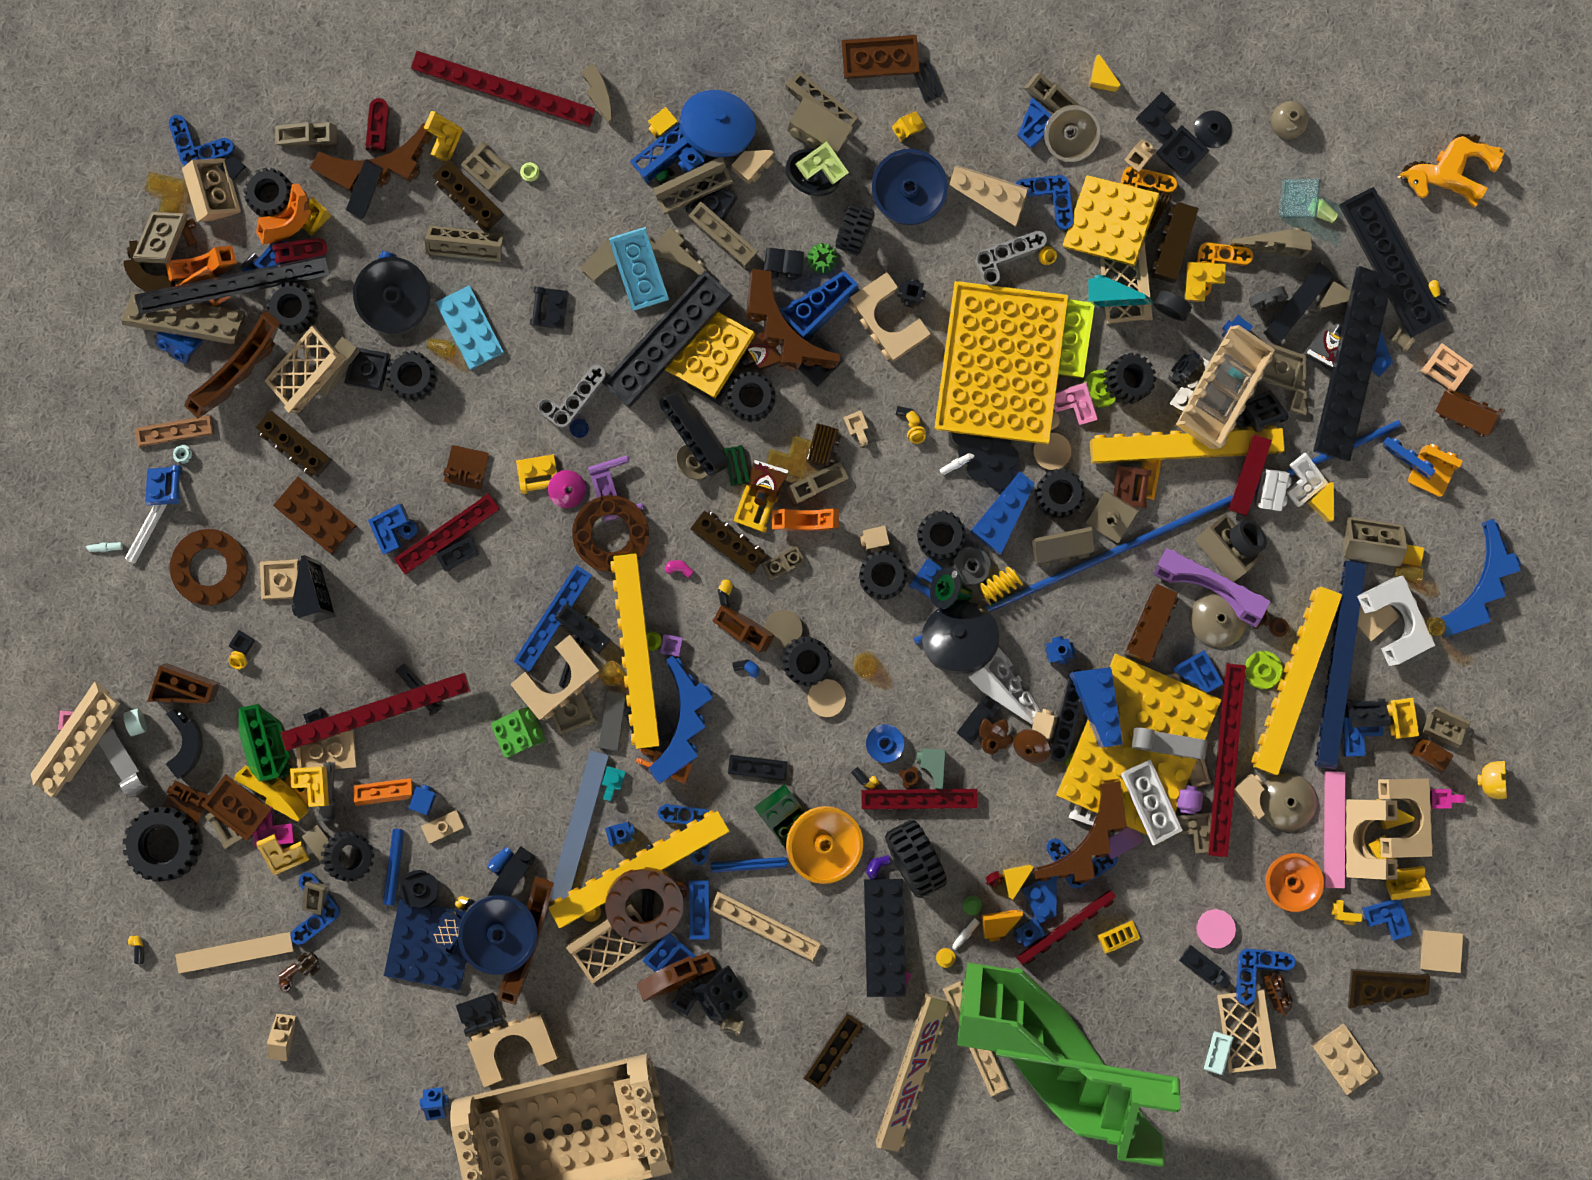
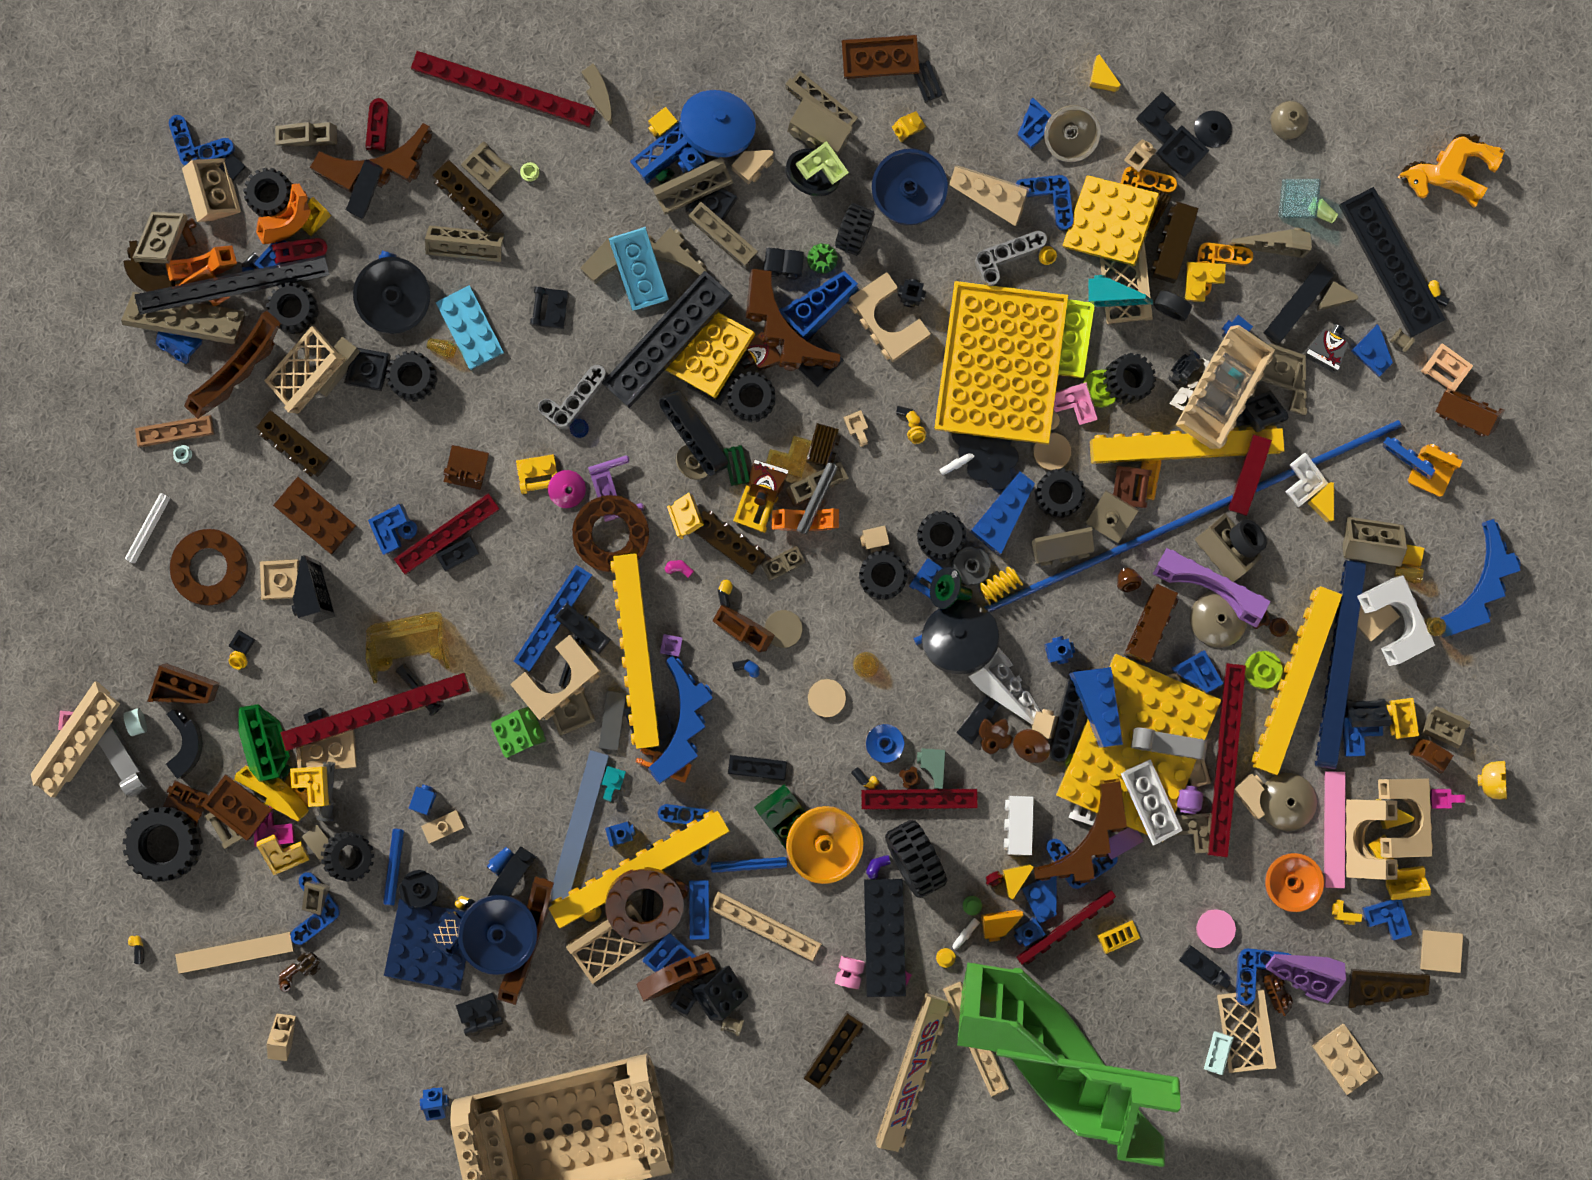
light aqua piece [85,542,123,552] -> none
clear yellow plate [144,172,186,213] -> none
blue plate [145,465,182,506] -> none
orange plate [354,778,413,806] -> none
yellow plate [424,111,463,162] -> none
tan arch [468,1011,559,1087] -> none
clear yellow cone [599,661,626,686] -> none
lime plate [647,631,662,651] -> none
black tyre [781,636,832,686] -> none
dark tan slope [1023,73,1080,113] -> none
dark grey plate [1249,286,1289,311] -> none
white brick [1256,468,1291,511] -> none
black plate [1313,266,1393,461] -> none
none -> clear yellow windscreen [366,612,450,684]
none -> yellow plate [667,493,704,539]
none -> dark grey axle [797,463,838,534]
none -> bright pink wheel [835,956,866,989]
none -> white brick [1004,796,1034,855]
none -> reddish brown cone [1117,568,1143,592]
none -> medium lavender wedge [1266,954,1346,1004]

